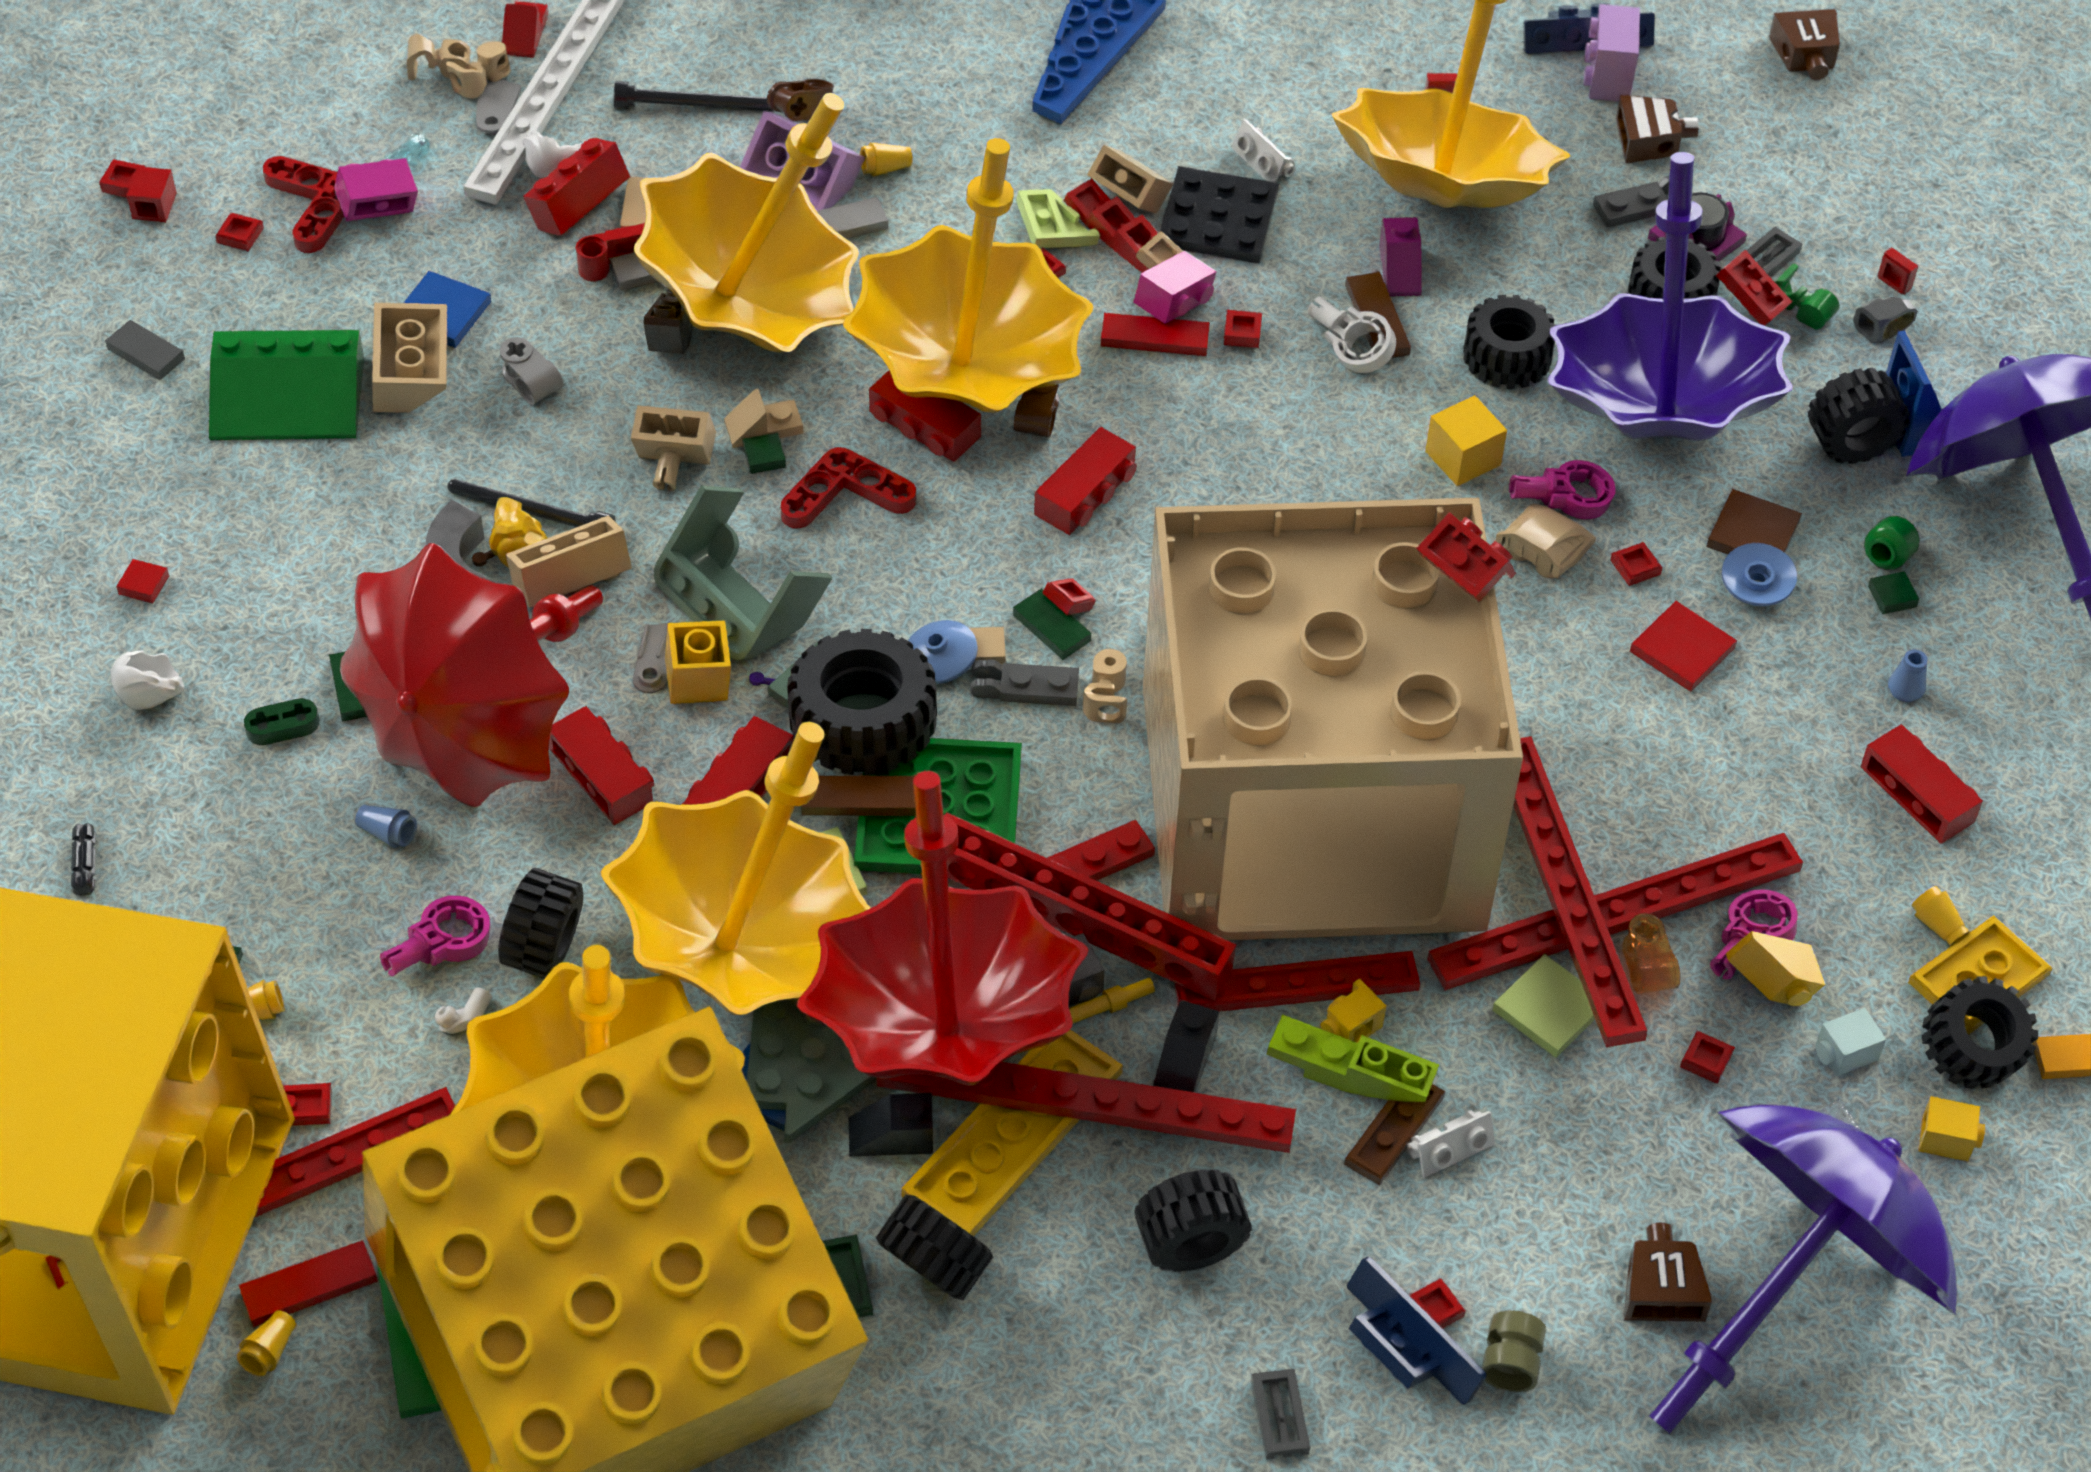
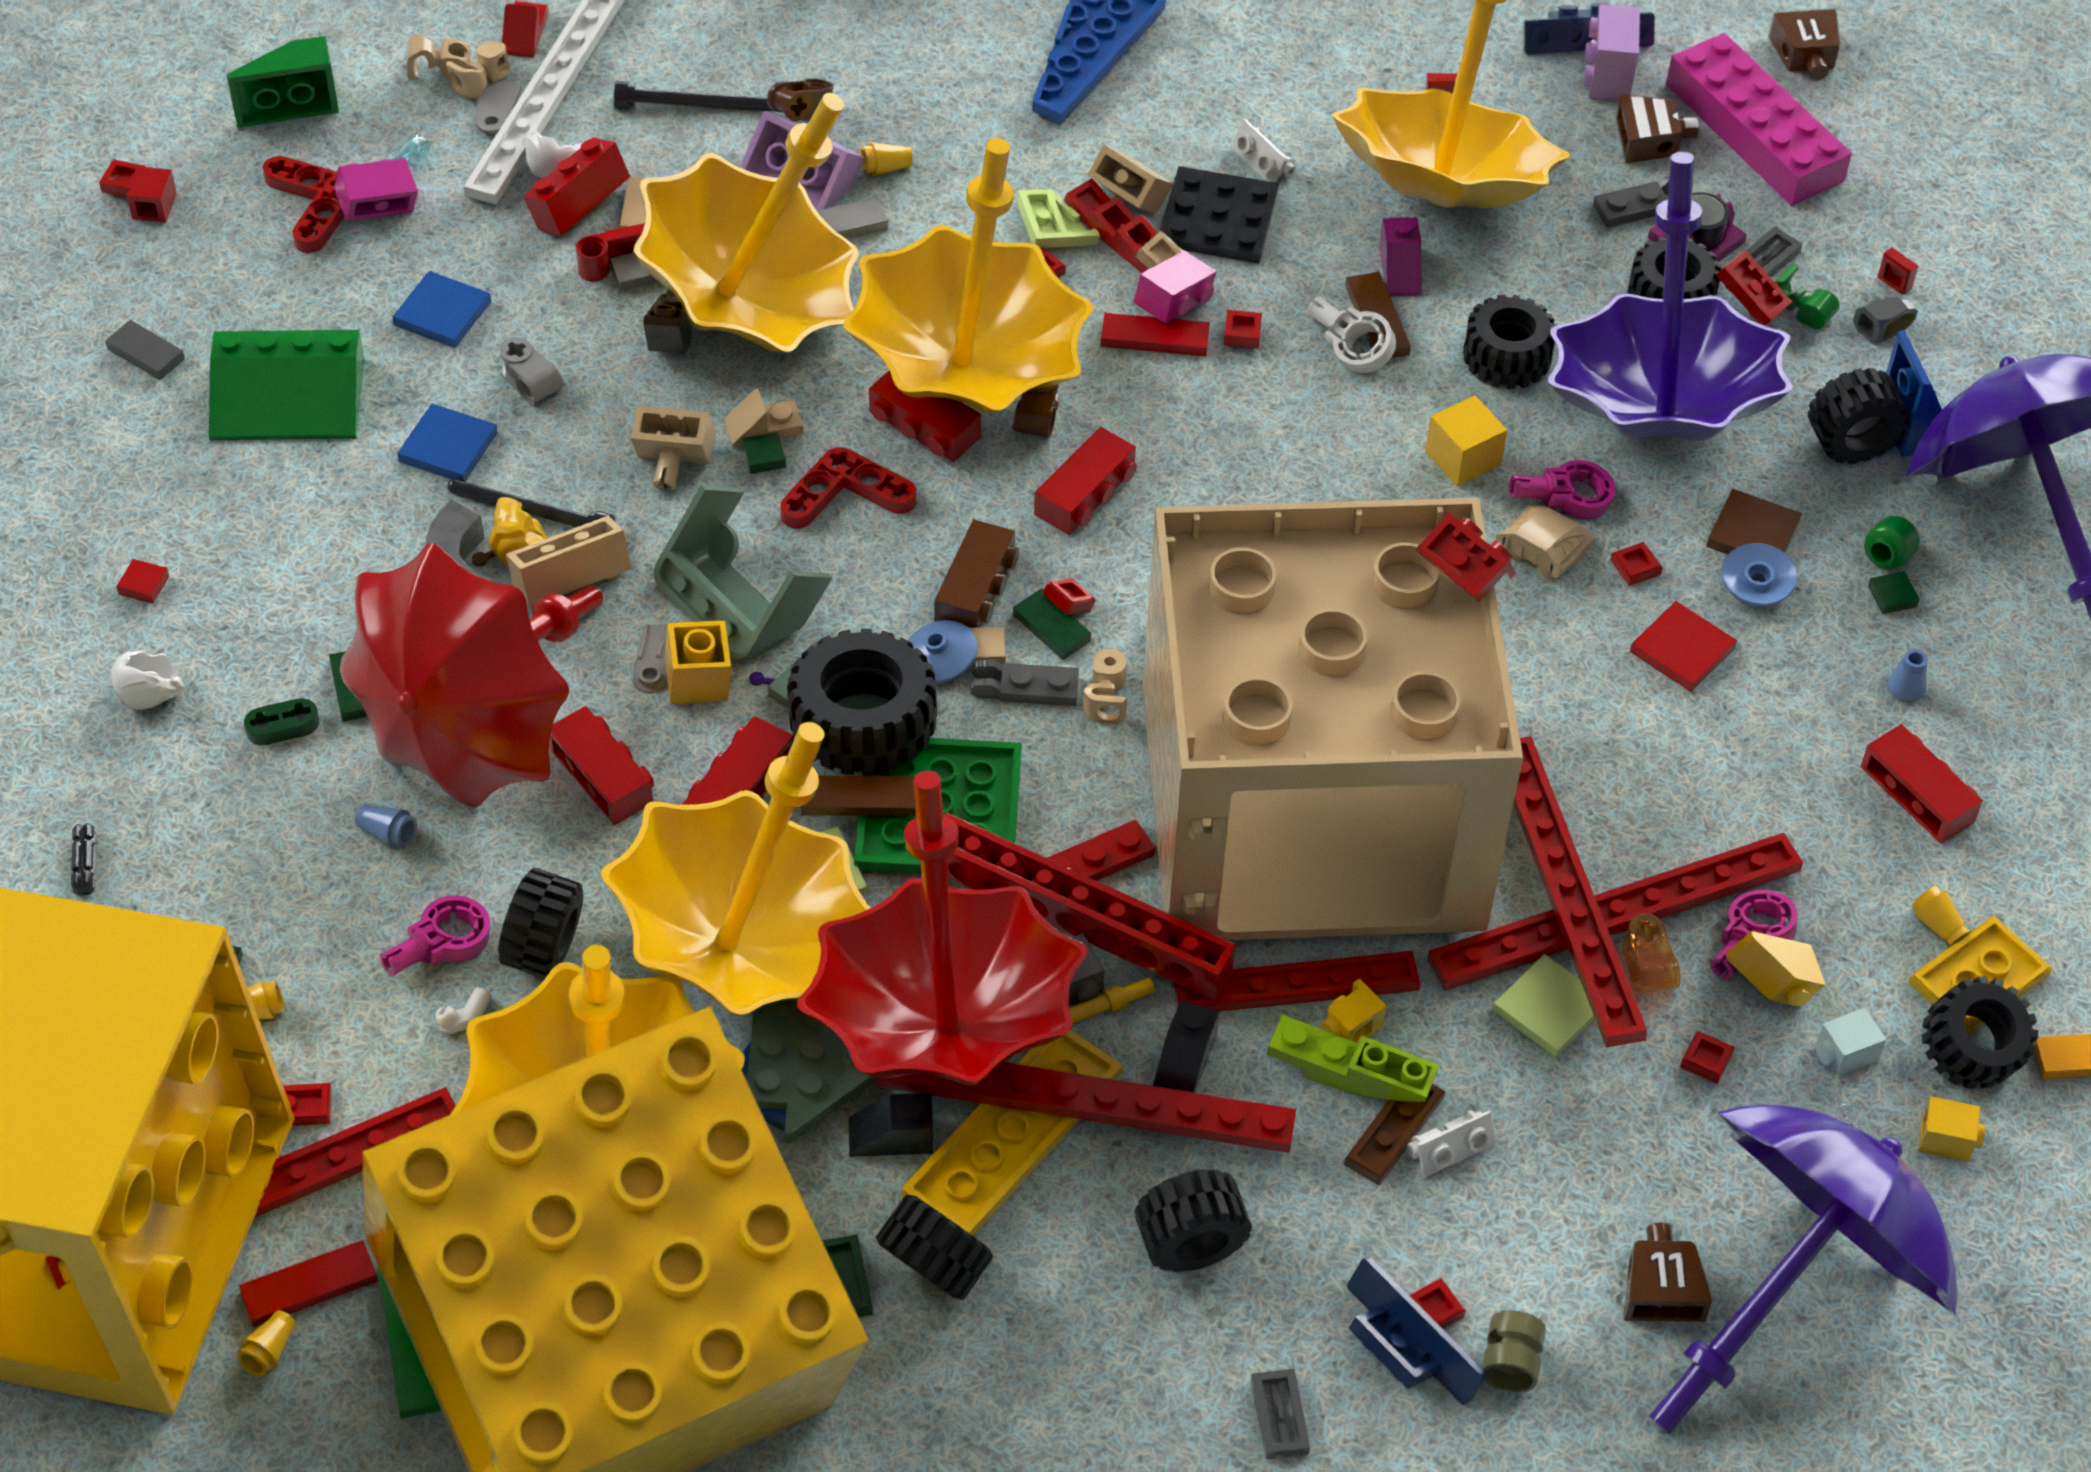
red tile [215,212,264,252] -> none
tan slope [372,302,447,413] -> none
none -> green slope [226,36,340,128]
none -> blue tile [397,403,498,481]
none -> reddish brown brick [934,519,1020,628]
none -> dark pink brick [1666,33,1852,206]

